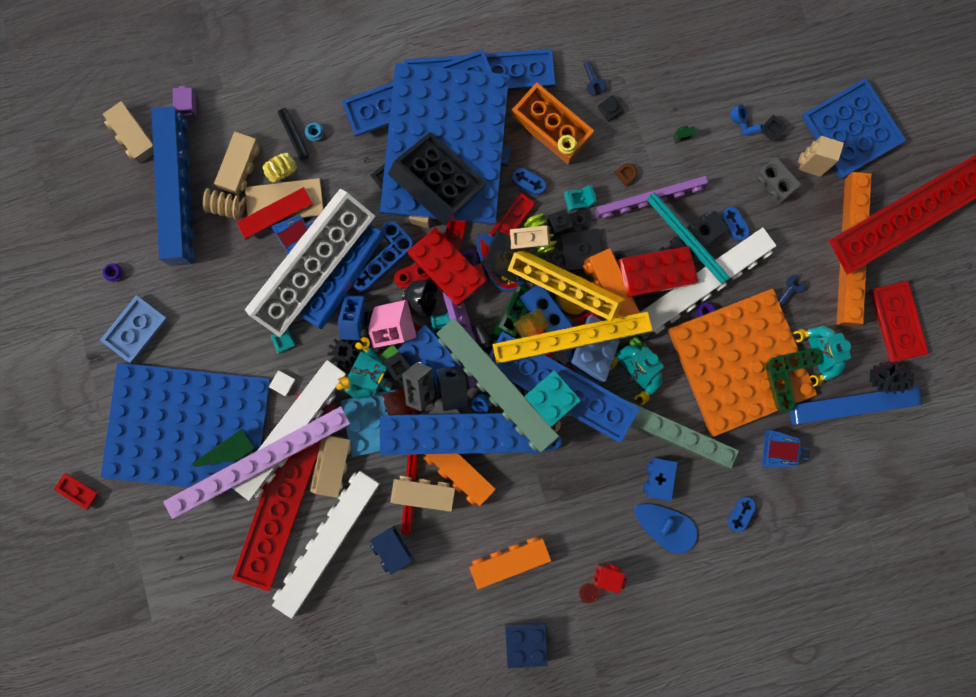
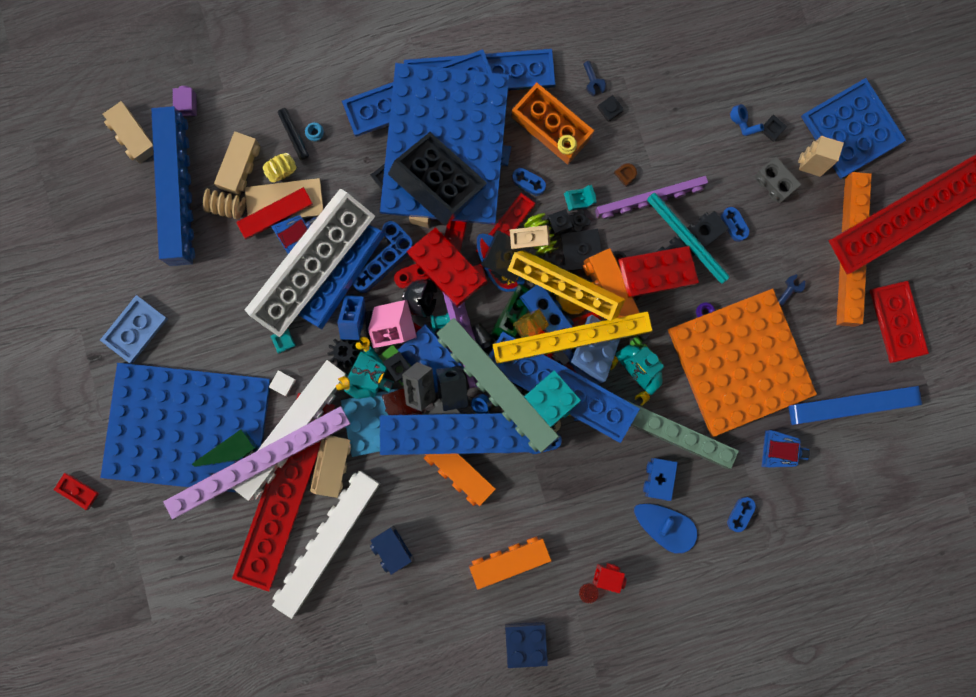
dark purple plate [103,263,123,282] -> none
tan brick [390,476,455,512] -> none
red axle [401,454,418,534] -> none
dark purple plate [461,250,479,266] -> none
white brick [640,227,776,334] -> none
dark green plate [673,126,696,143] -> none
dark green beam [766,349,822,412] -> none
teal torso [793,326,851,387] -> none
black gear [869,361,914,394] -> none

